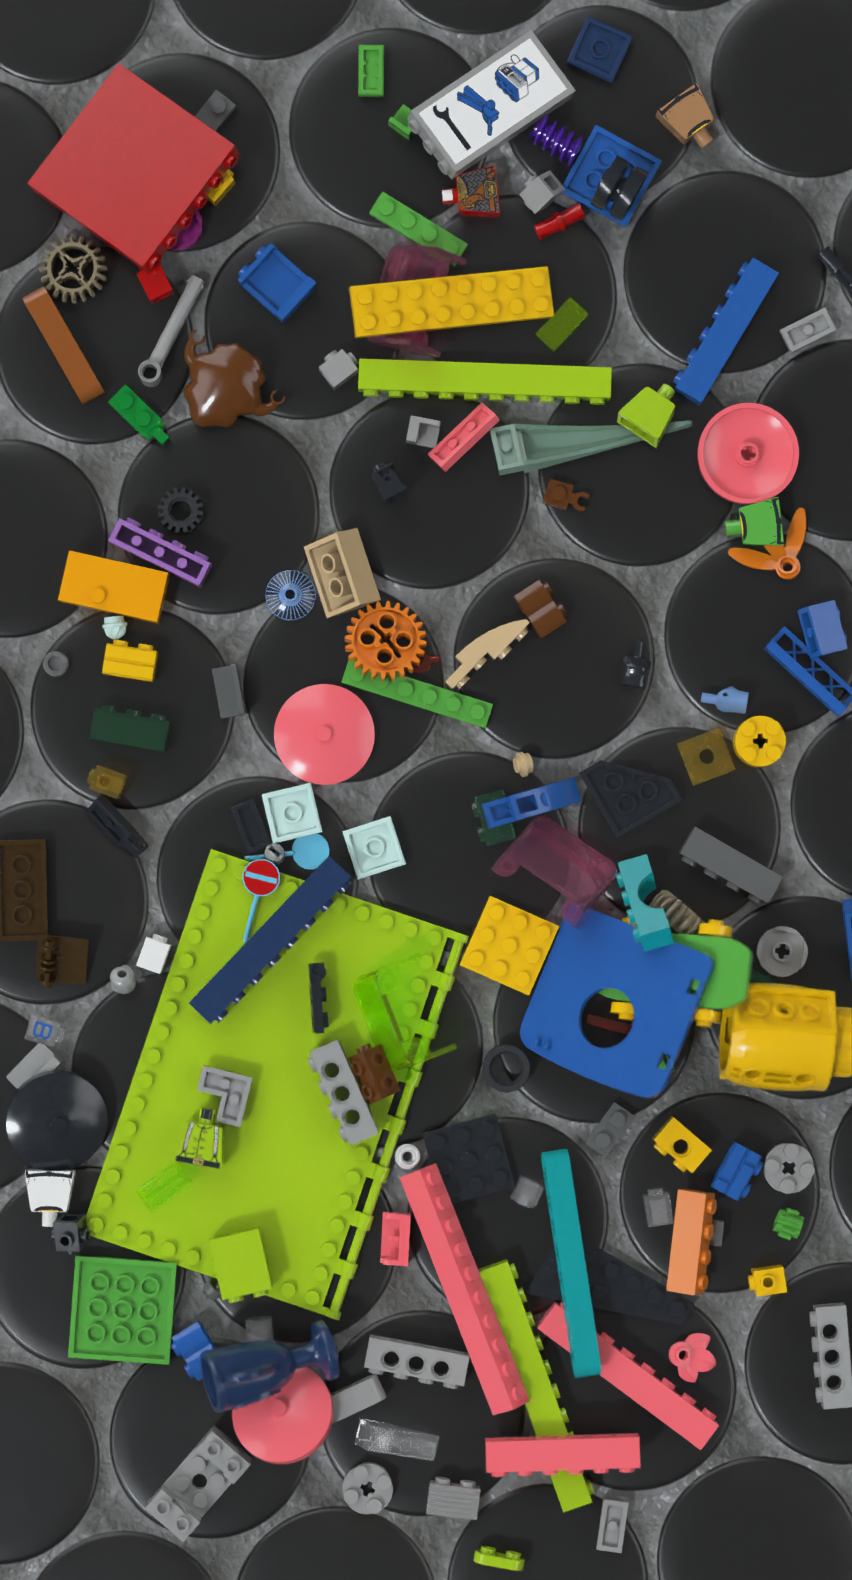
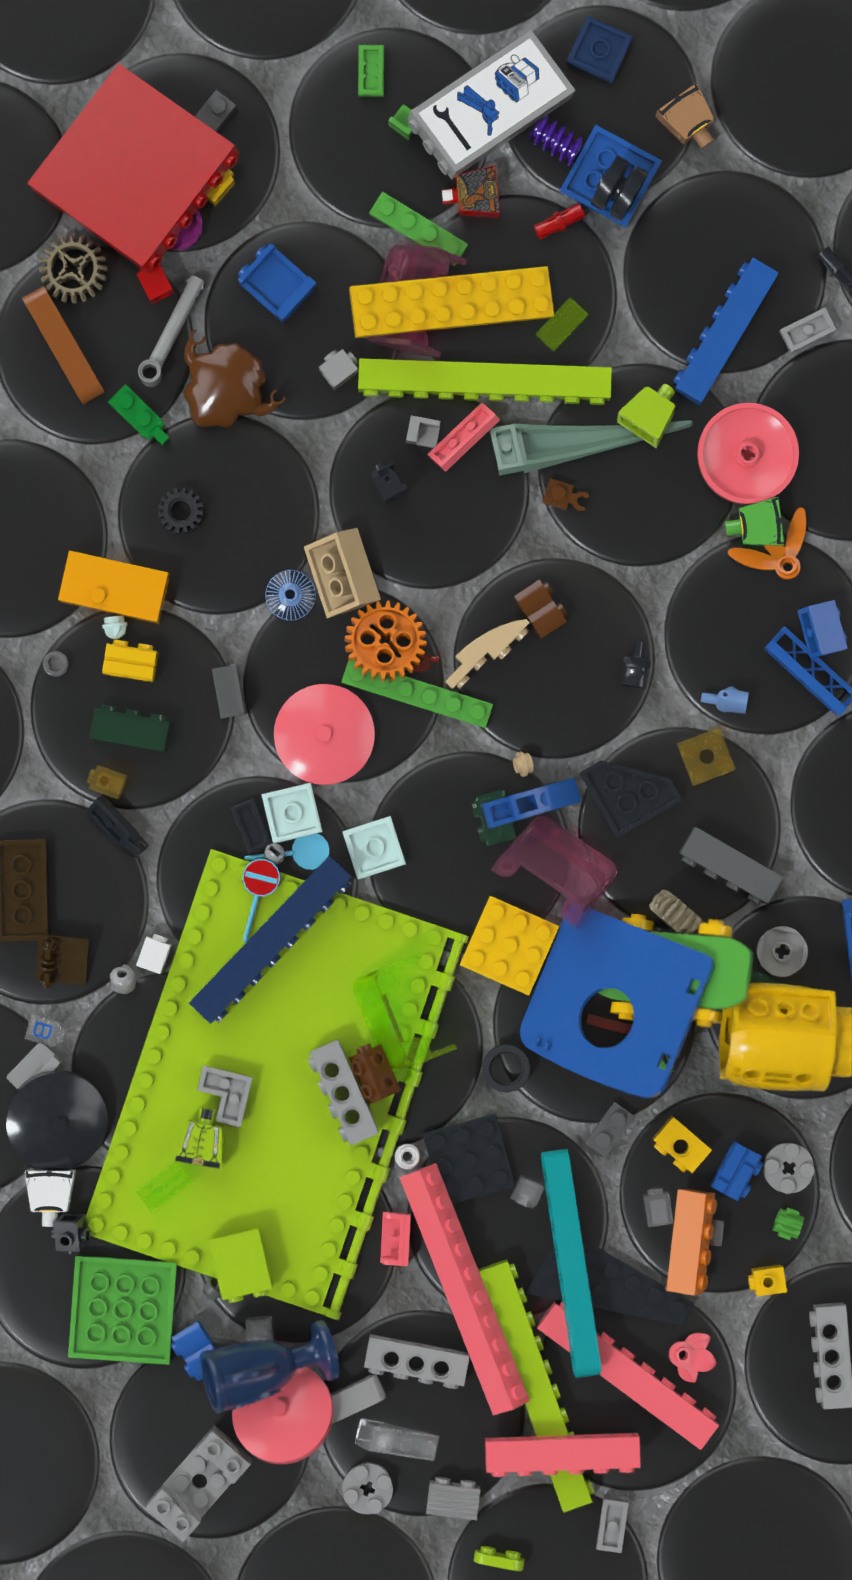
medium lavender brick [108,518,212,588] -> none
black hinge [308,963,328,1034] -> none
light grey brick [519,170,566,214] -> none
teal arch [616,854,674,952] -> none
yellow brick [733,716,786,767] -> none

